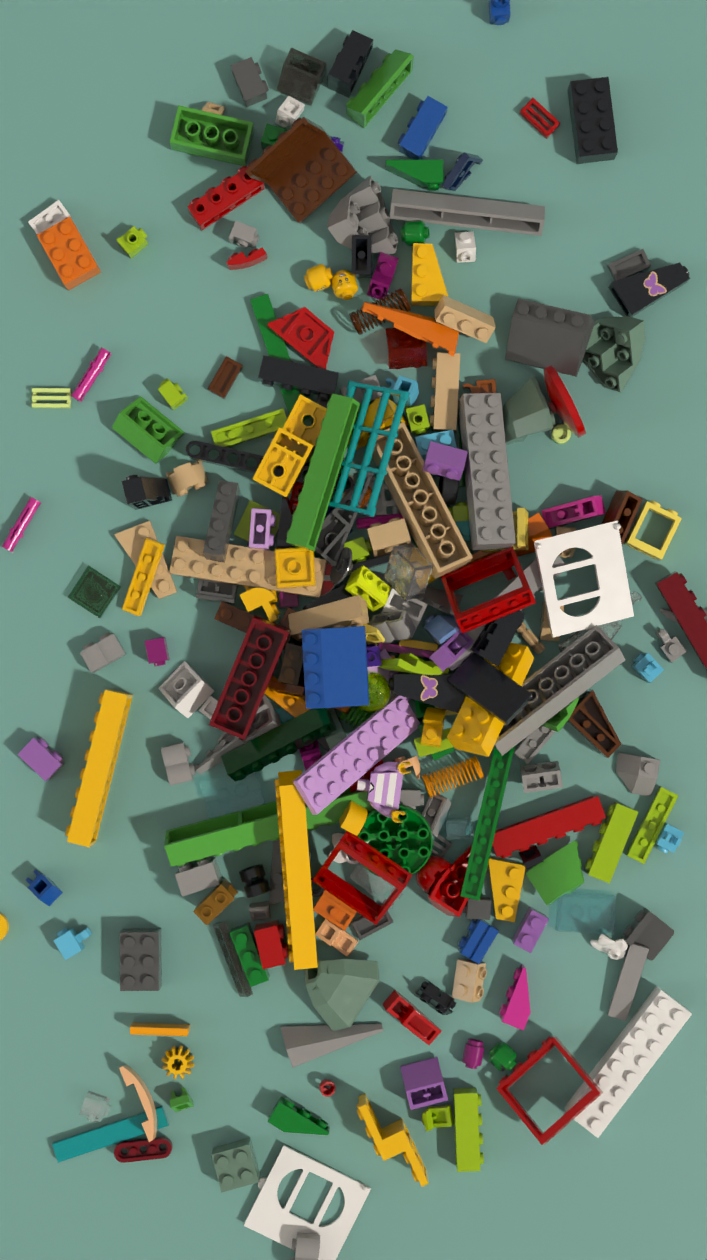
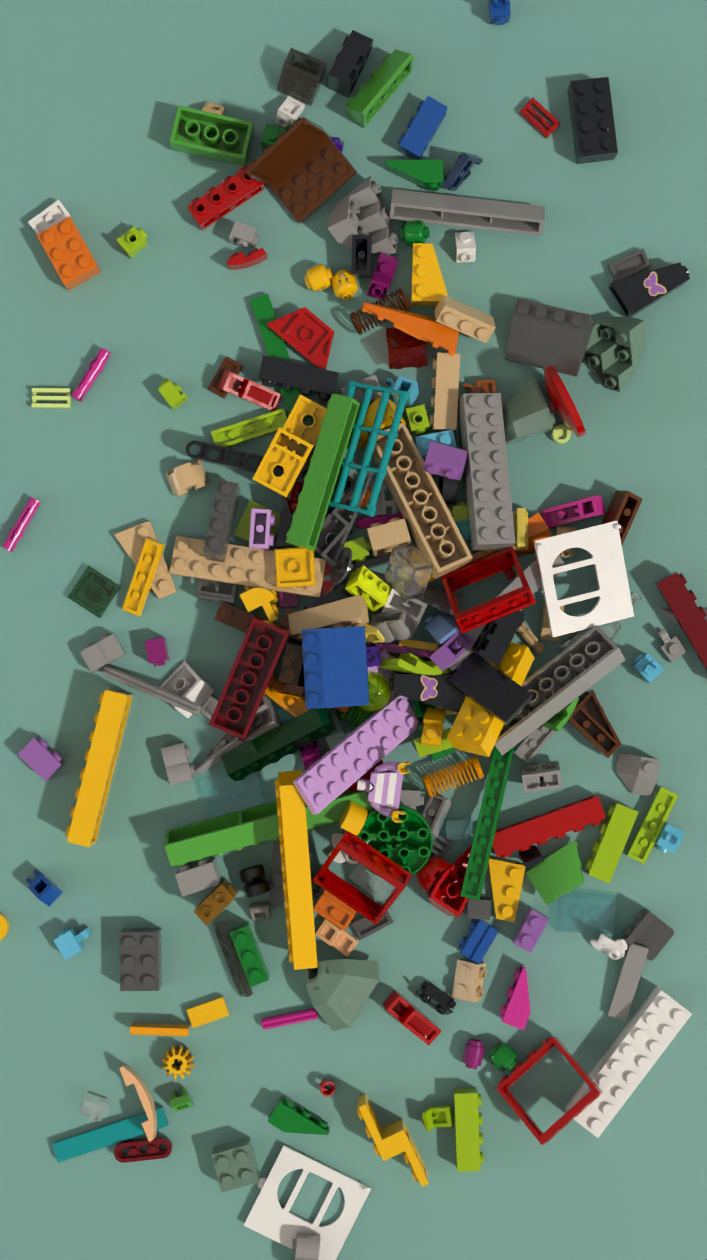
bright green slope [112,396,185,464] -> none
black wedge [122,475,172,510] -> none
dark grey brick [231,57,269,107] -> none
red brick [254,919,289,969] -> none
light grey wedge [281,1023,384,1068] -> none
light nougat plate [394,755,420,780] -> none
medium lavender slope [400,1057,448,1110] -> none
light yellow window [624,500,682,561] -> none
none -> light grey axle [102,665,202,715]
none -> yellow tile [186,996,229,1028]
none -> red slope [218,371,282,412]
none -> dark pink axle [261,1008,318,1030]

